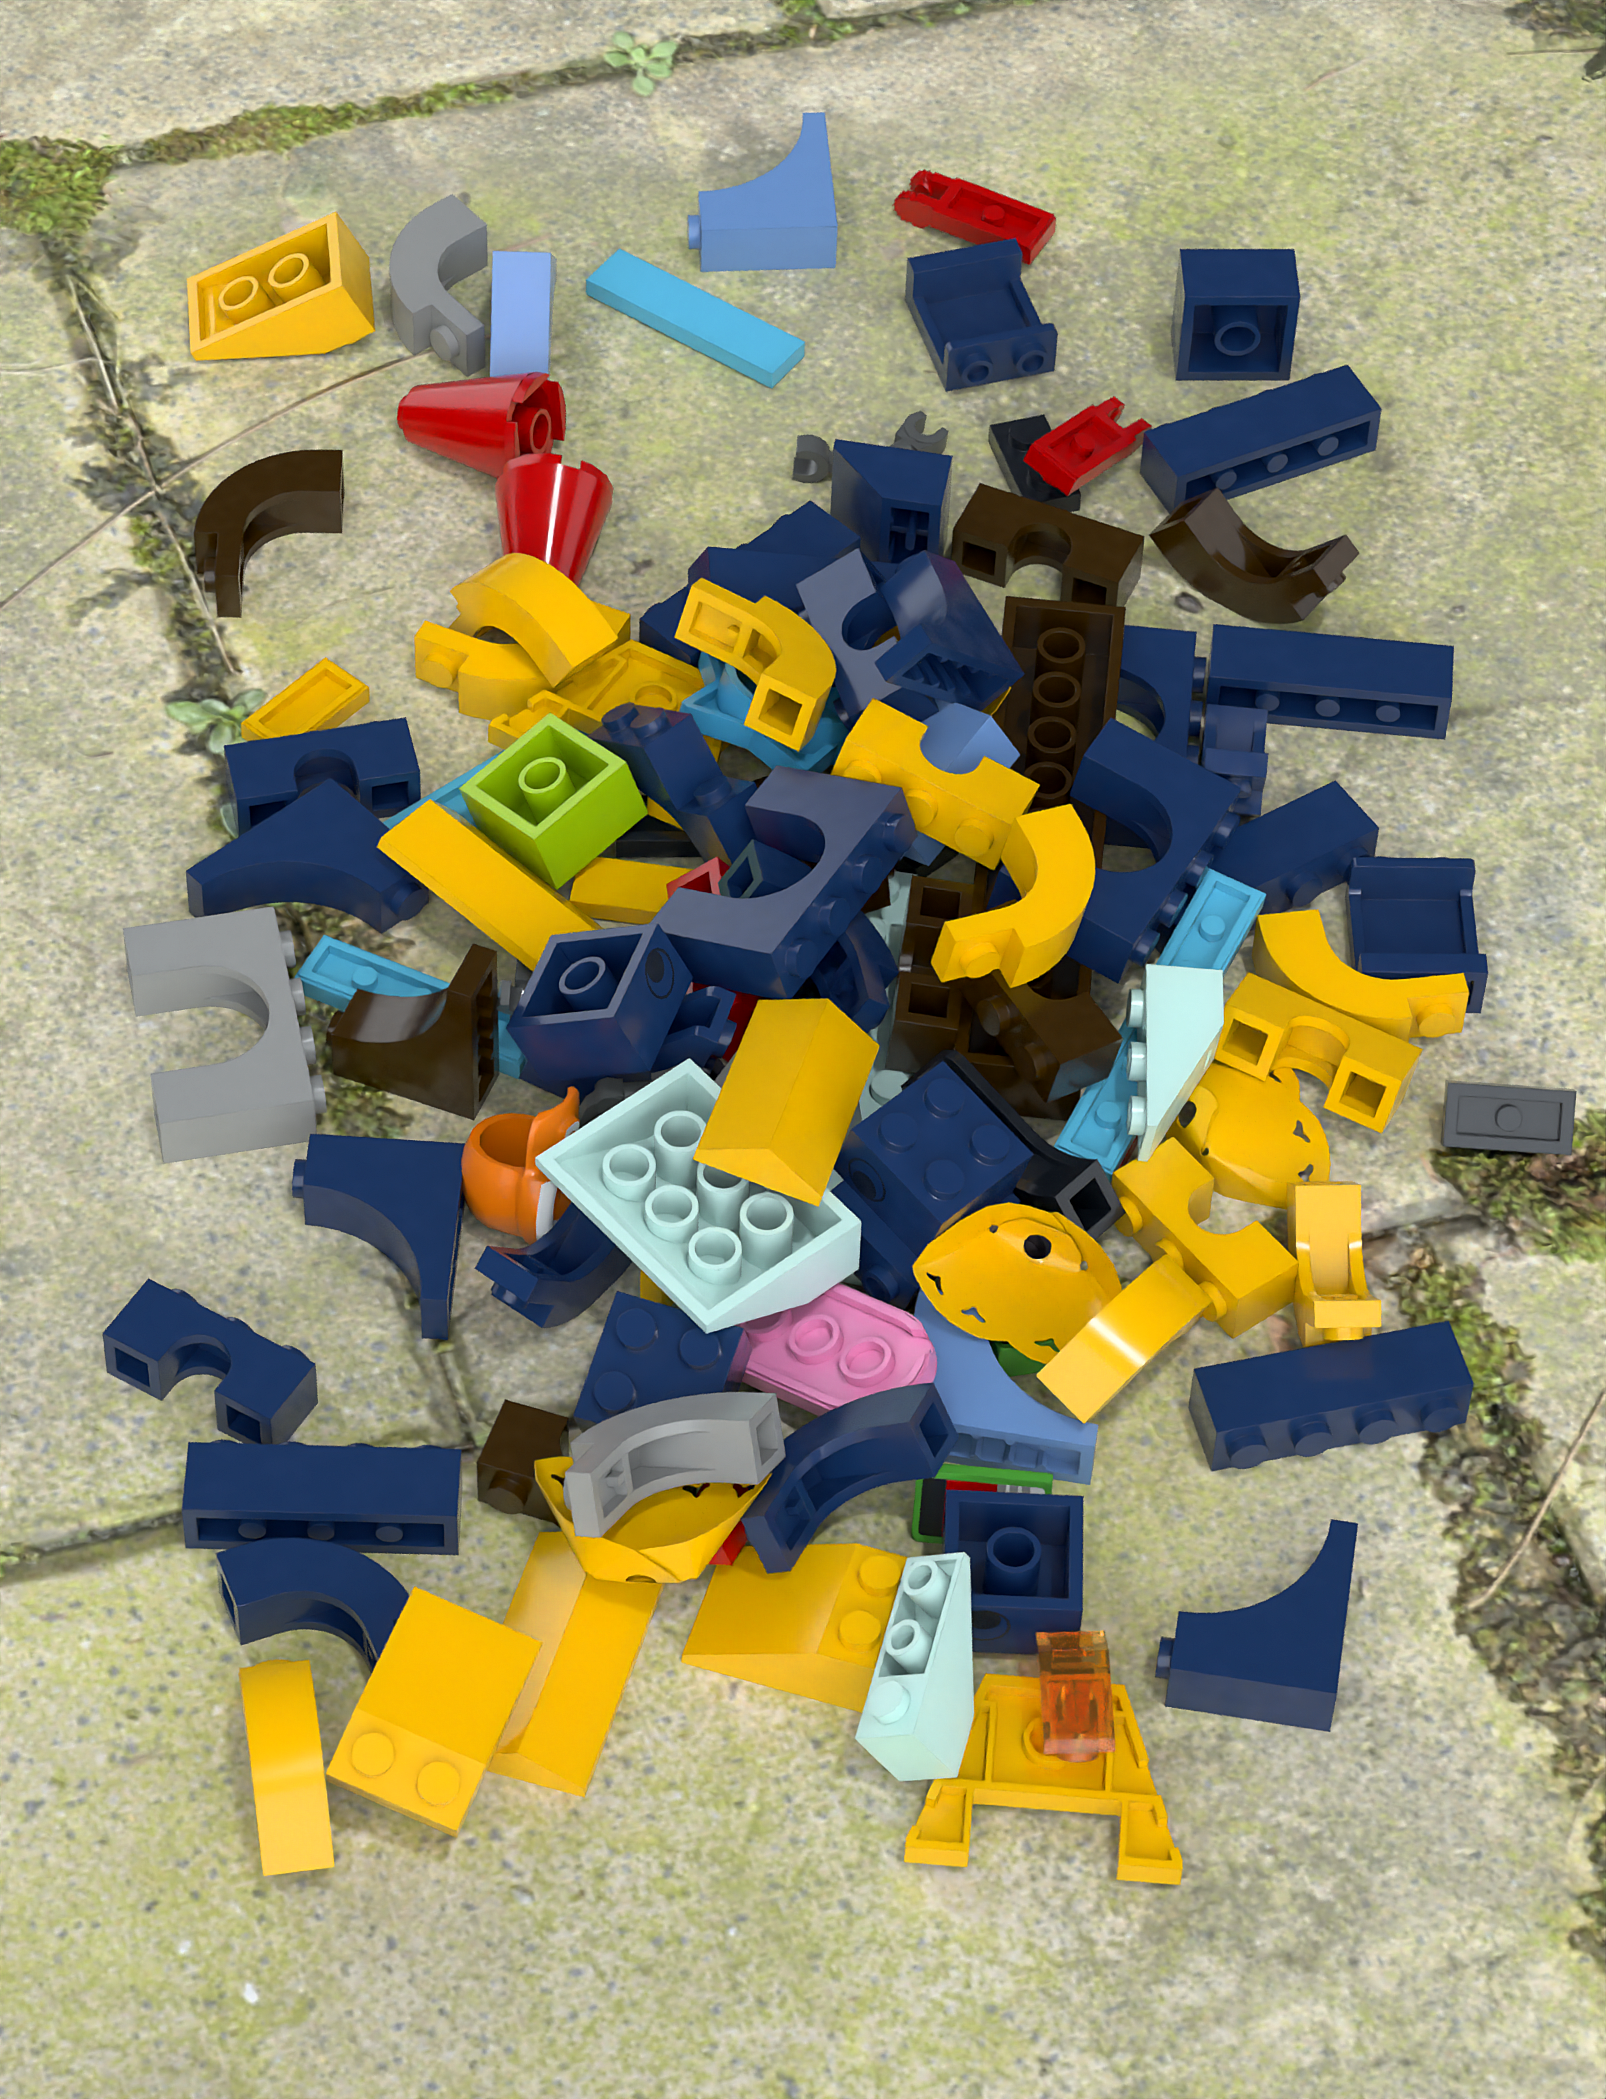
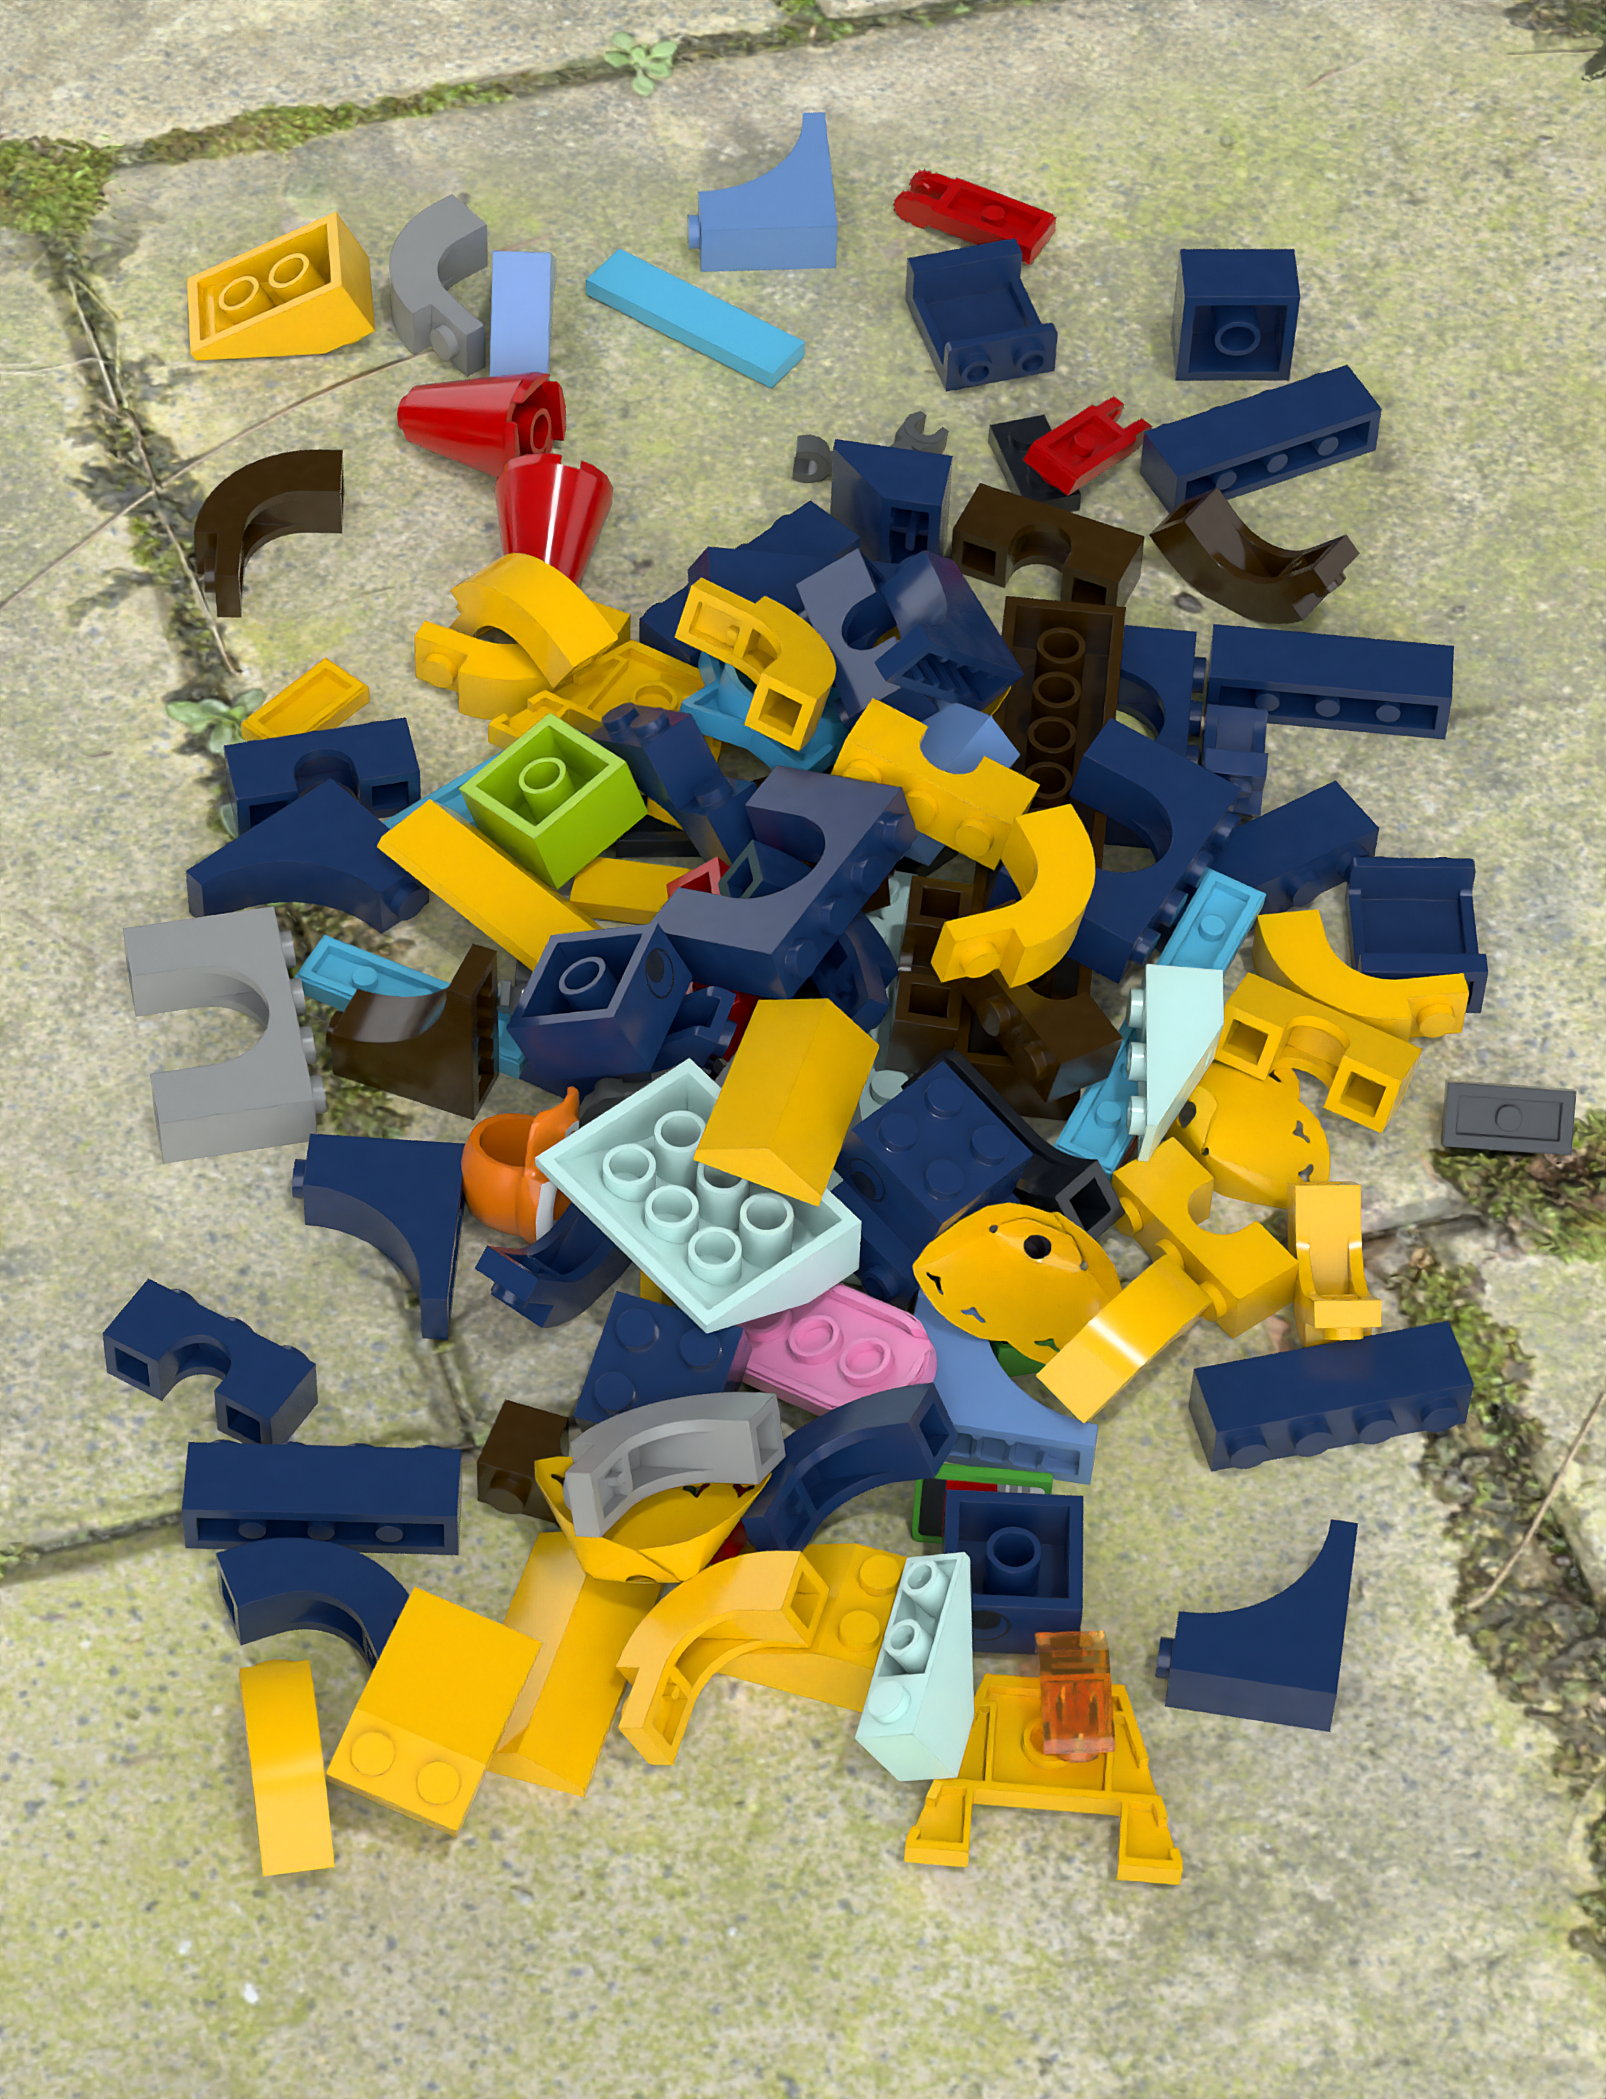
none -> yellow arch [616,1551,830,1766]

